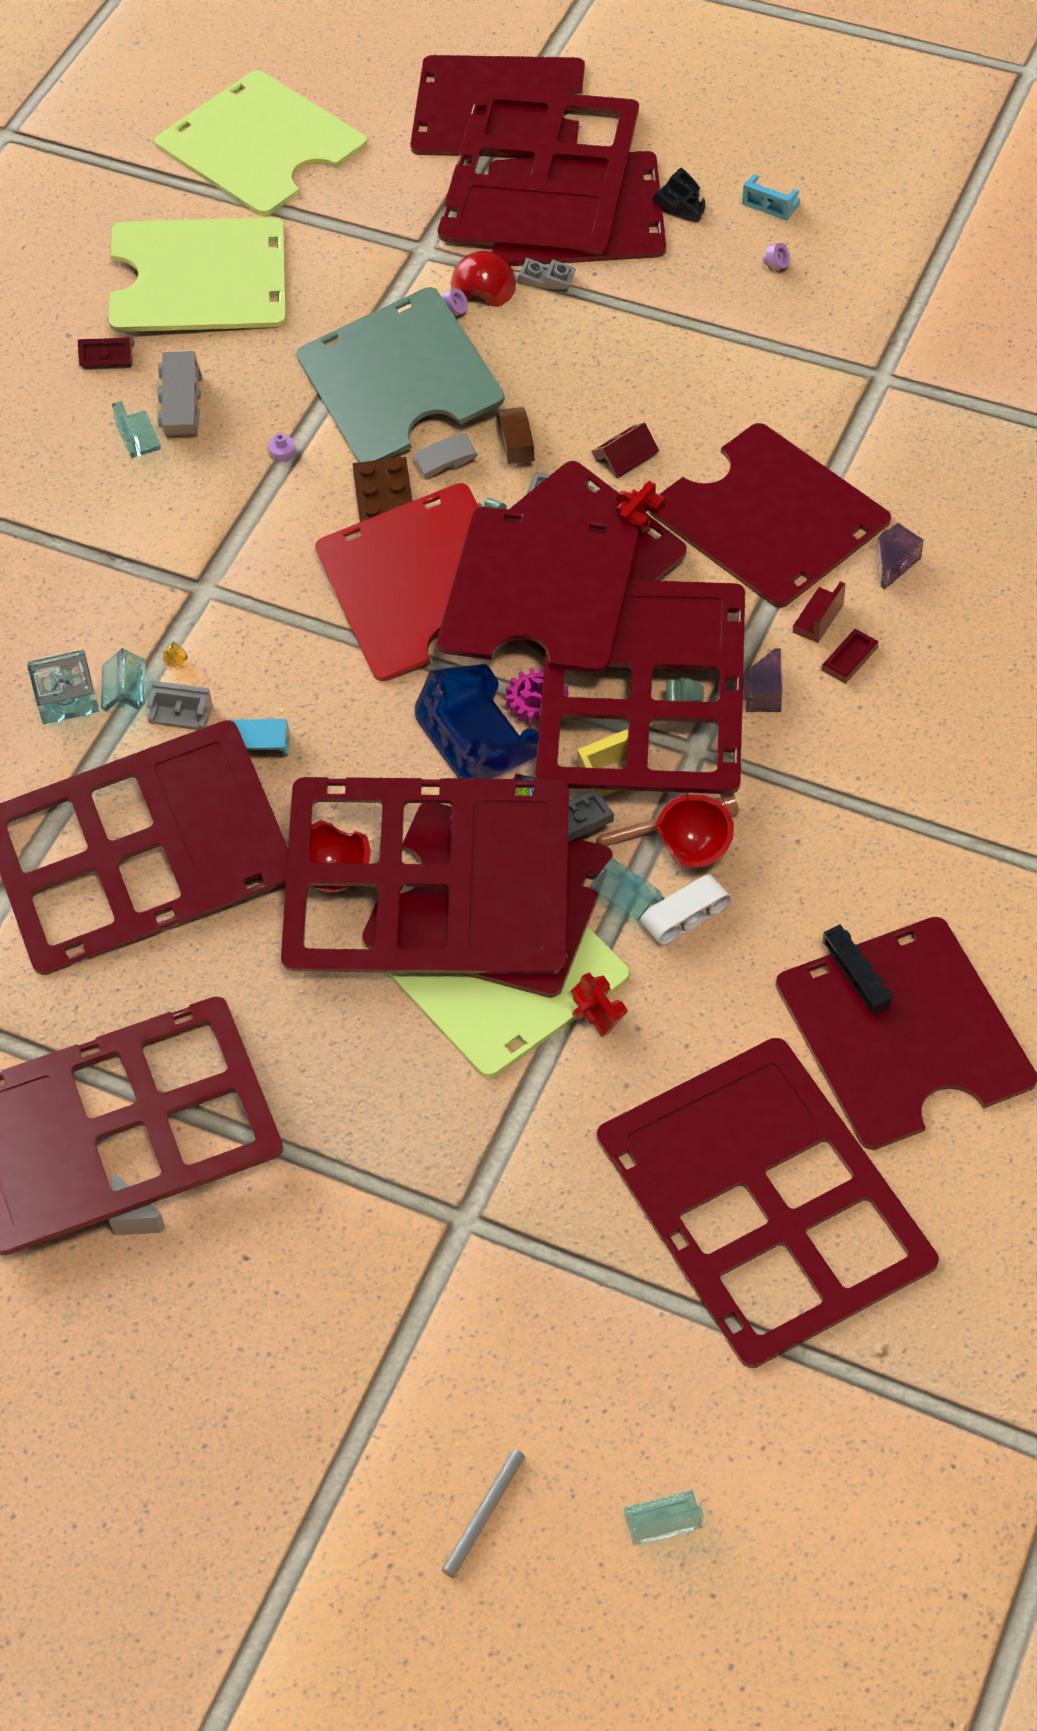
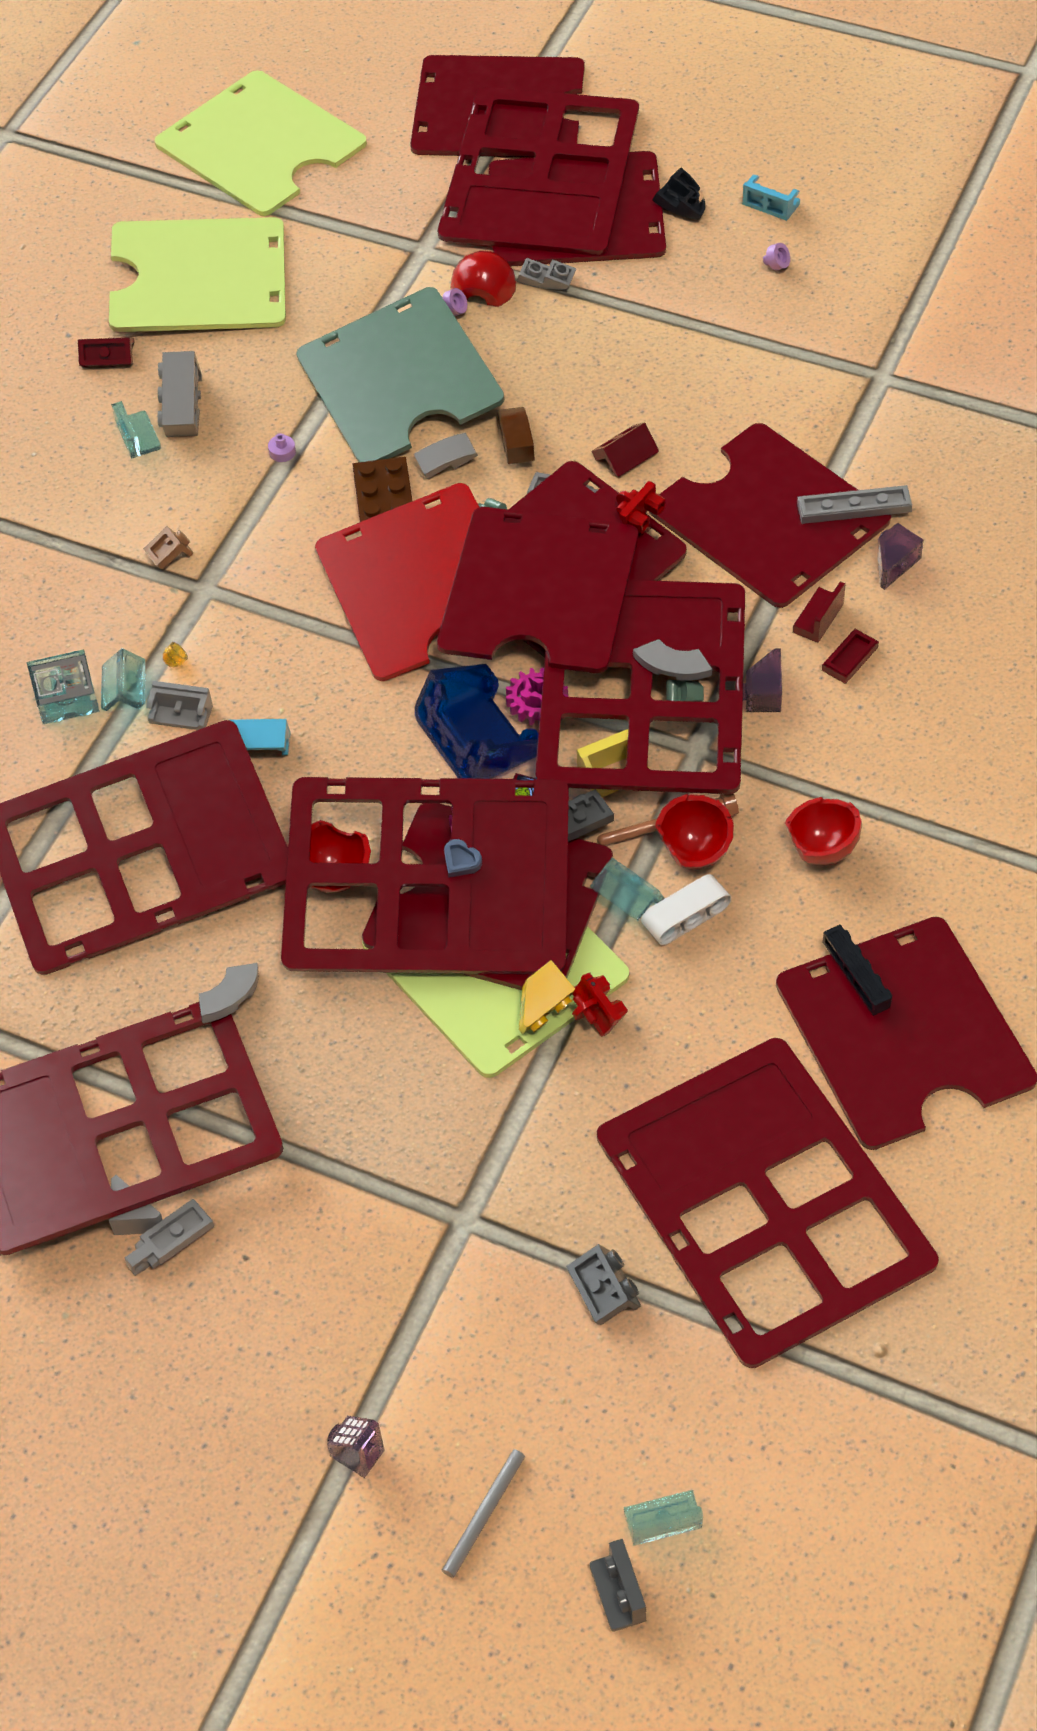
none -> light grey hinge [125,1199,214,1276]
none -> medium nougat bracket [143,526,194,570]
none -> light grey tile [198,963,259,1023]
none -> slope [327,1415,385,1478]
none -> sand blue tile [444,839,482,877]
none -> yellow slope [519,960,575,1034]
none -> dark grey bracket [566,1244,641,1325]
none -> dark grey bracket [590,1539,646,1632]
none -> light grey tile [633,639,712,680]
none -> red cylinder [785,797,862,866]
none -> light grey tile [797,485,912,524]

